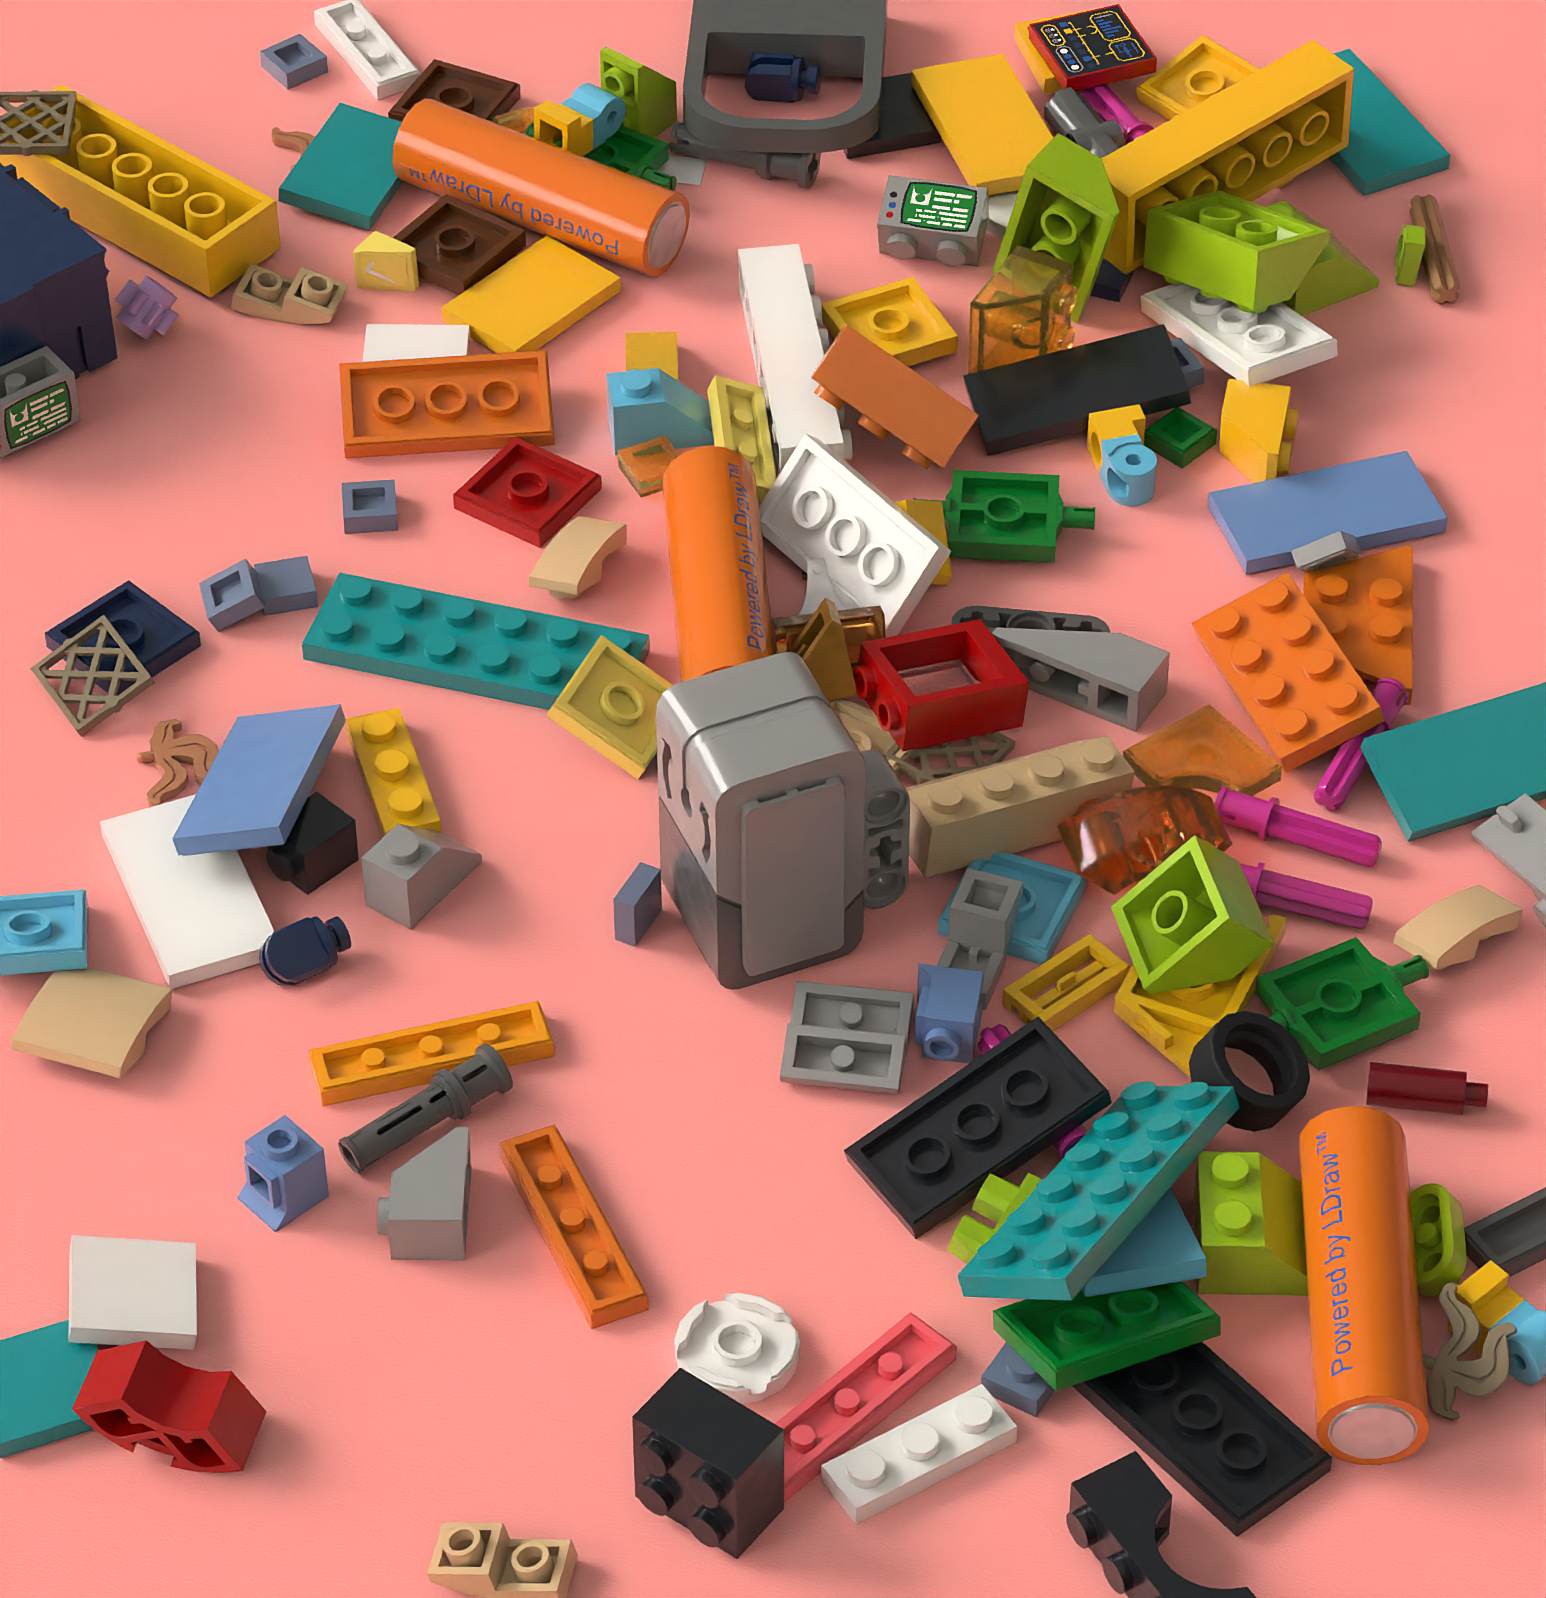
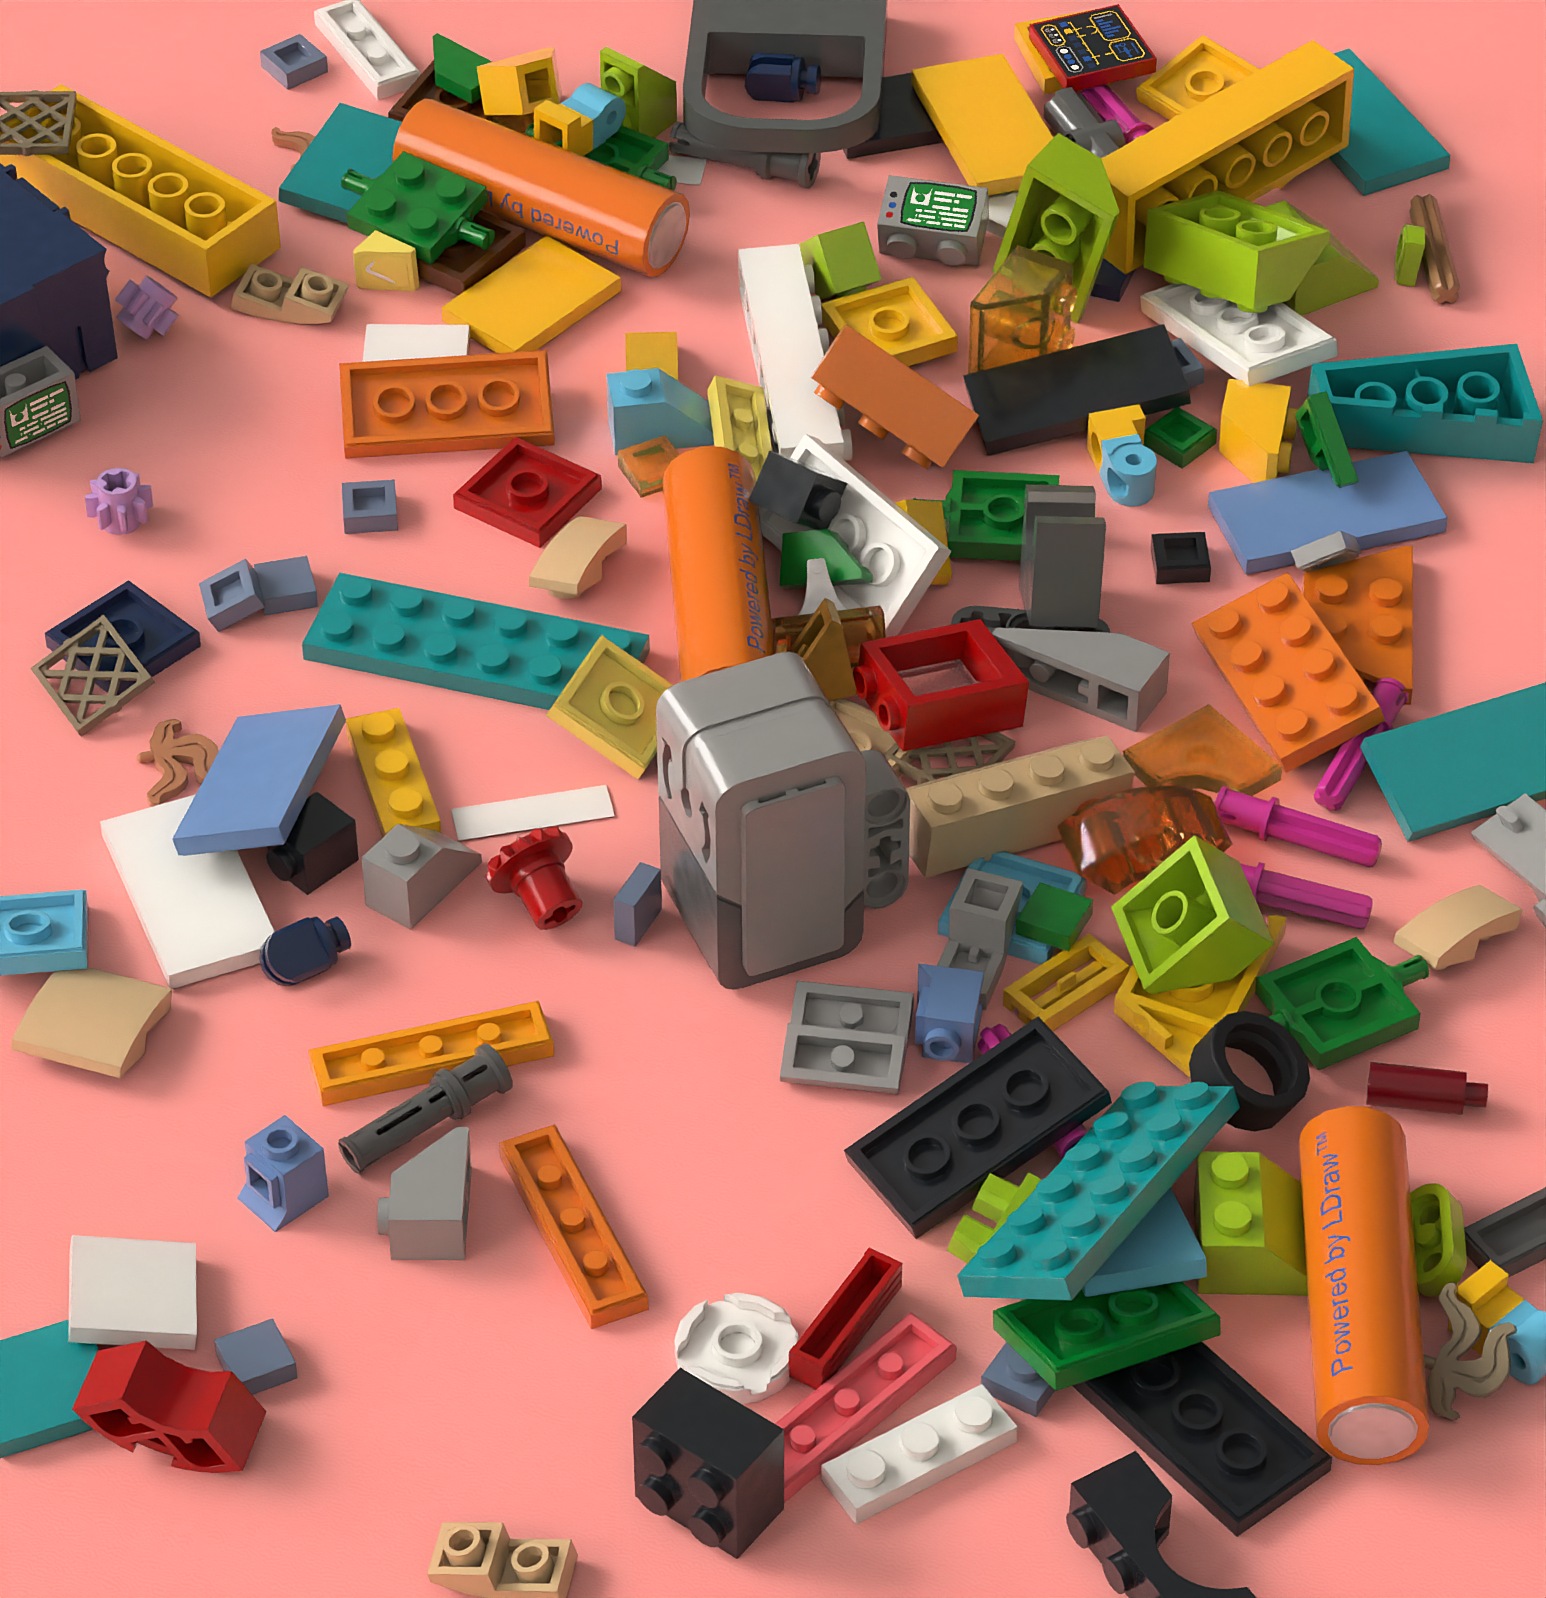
none -> lavender gear [85,468,153,535]
none -> sand blue tile [214,1318,298,1395]
none -> green plate [341,151,495,264]
none -> green tile [432,33,492,104]
none -> white sticker [451,785,615,841]
none -> yellow slope [476,47,562,115]
none -> red gear [485,827,583,930]
none -> black brick [748,451,847,530]
none -> green tile [780,529,873,590]
none -> red piece [789,1247,903,1389]
none -> lime slope [799,221,882,301]
none -> green tile [1016,882,1093,952]
none -> dark grey piece [1019,484,1106,628]
none -> black tile [1151,532,1211,584]
none -> green tile [1295,391,1359,488]
none -> teal wedge [1307,343,1543,463]

